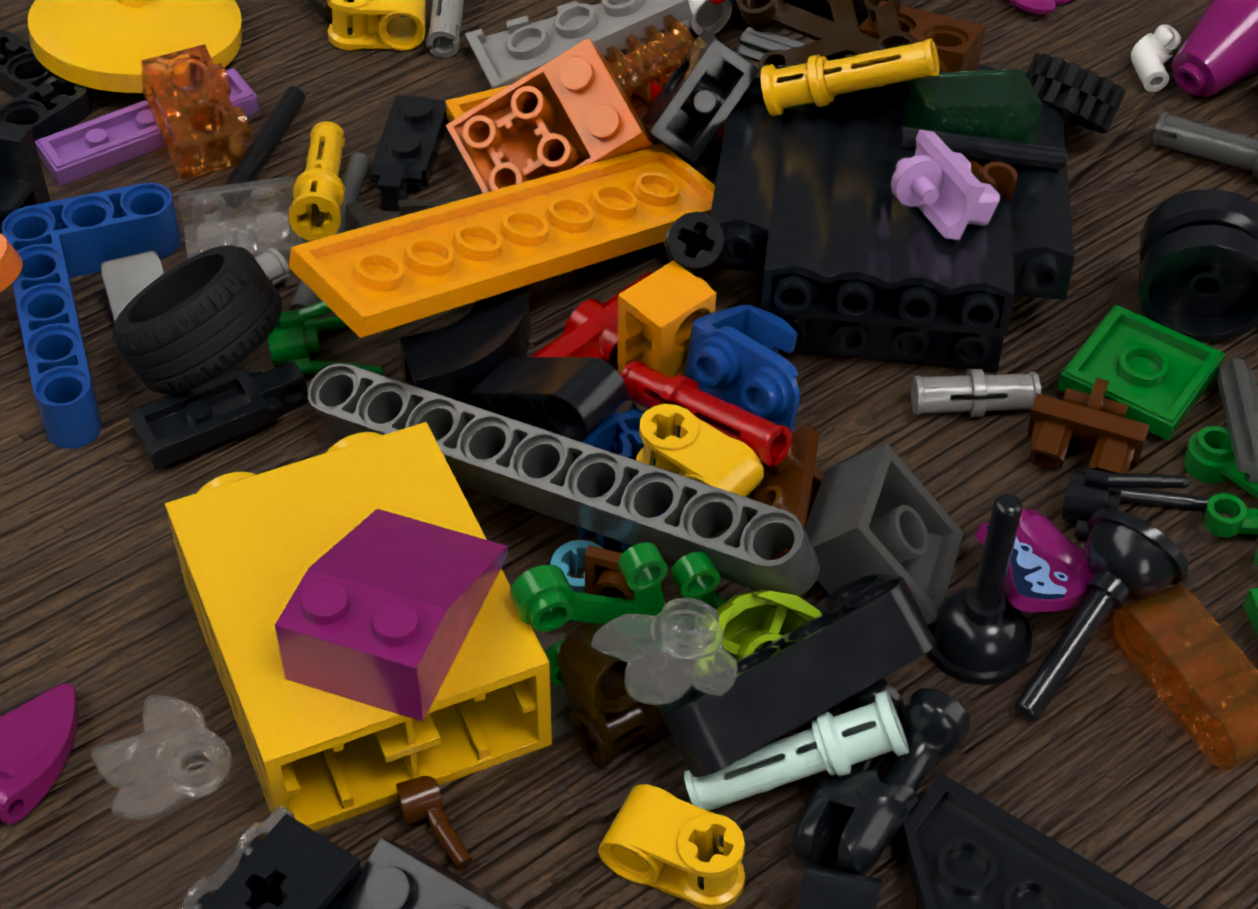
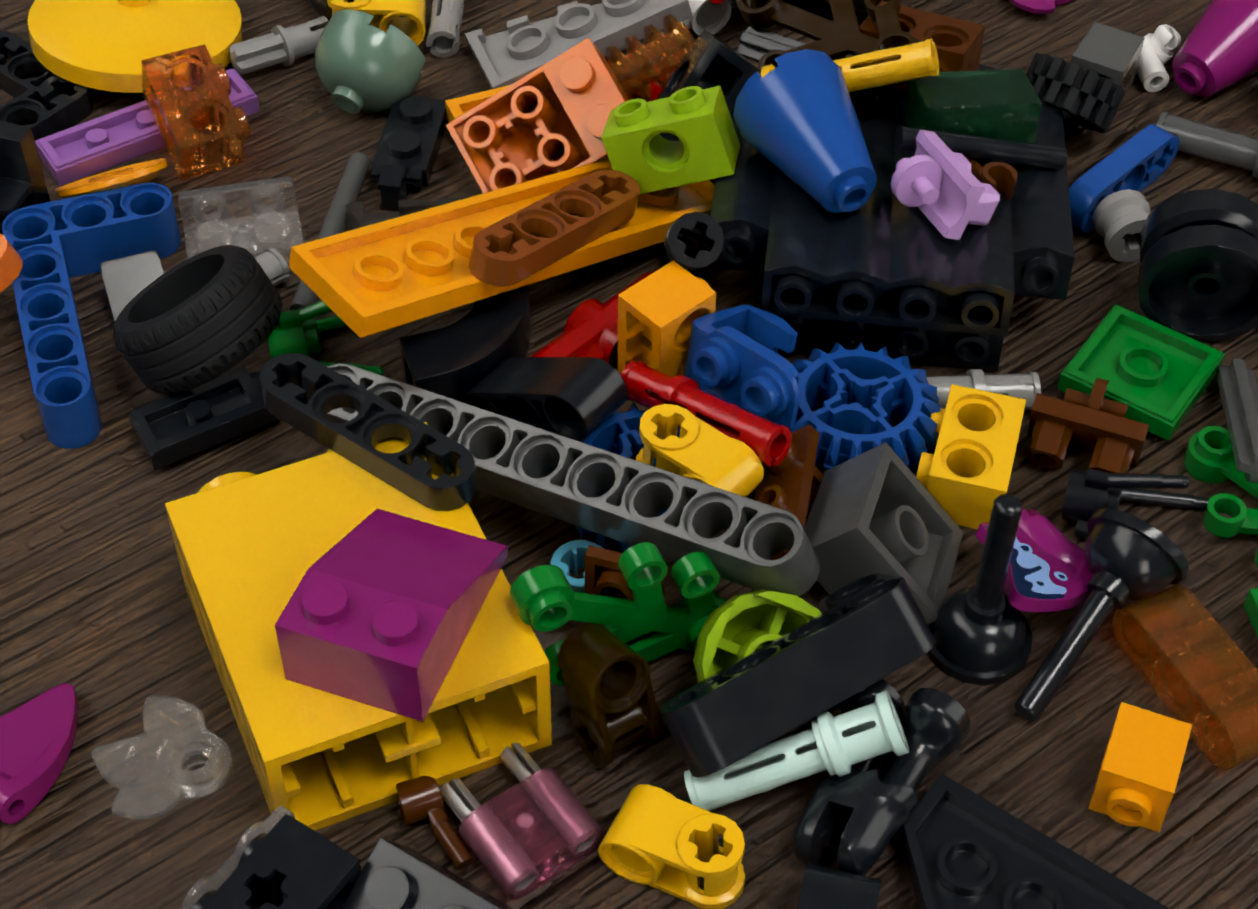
black bar [220,86,306,205] -> none
yellow pin [289,121,345,241] -> none
clear plate [591,598,738,705] -> none
none -> light orange dish [55,158,168,199]
none -> light grey axle [229,16,329,74]
none -> black beam [259,353,477,511]
none -> sand green cylinder [315,9,426,114]
none -> clear pink piece [441,743,605,900]
none -> dark orange beam [468,170,640,286]
none -> lime brick [601,85,740,195]
none -> blue cone [733,49,877,213]
none -> blue gear [793,342,941,475]
none -> yellow brick [916,384,1027,529]
none -> blue beam [1069,124,1179,233]
none -> dark grey brick [1071,22,1145,95]
none -> light orange brick [1088,702,1193,832]
none -> light grey wheel [1092,189,1151,263]

